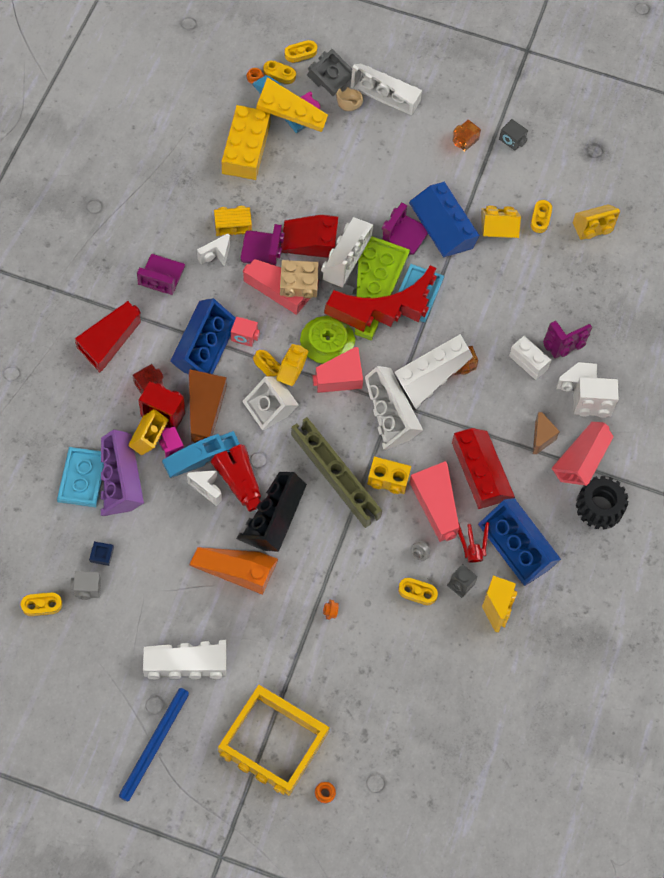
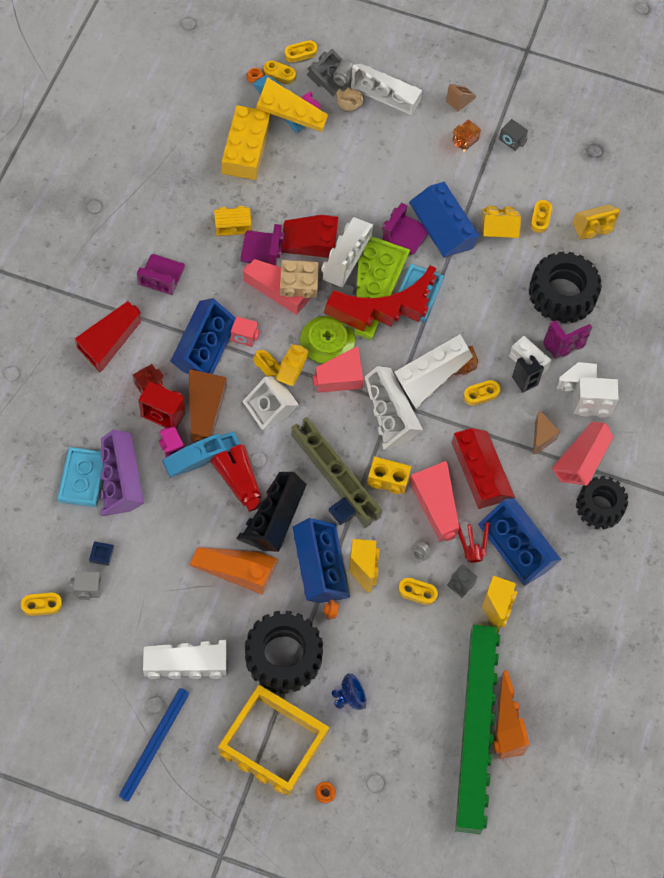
yellow brick [129,409,168,455] -> none
white slope [187,471,222,506] -> none
white slope [197,234,230,266] -> none
none -> black tyre [245,611,323,693]
none -> blue slope [292,518,350,603]
none -> dark blue plate [328,498,356,525]
none -> clear blue hair [332,673,367,710]
none -> light grey brick [333,59,354,86]
none -> yellow slope [349,539,380,592]
none -> medium nougat slope [446,84,476,112]
none -> green brick [455,624,500,835]
none -> yellow plate [463,380,500,406]
none -> orange wedge [492,670,530,759]
none -> black hinge [512,355,544,393]
none -> black tyre [529,252,602,323]

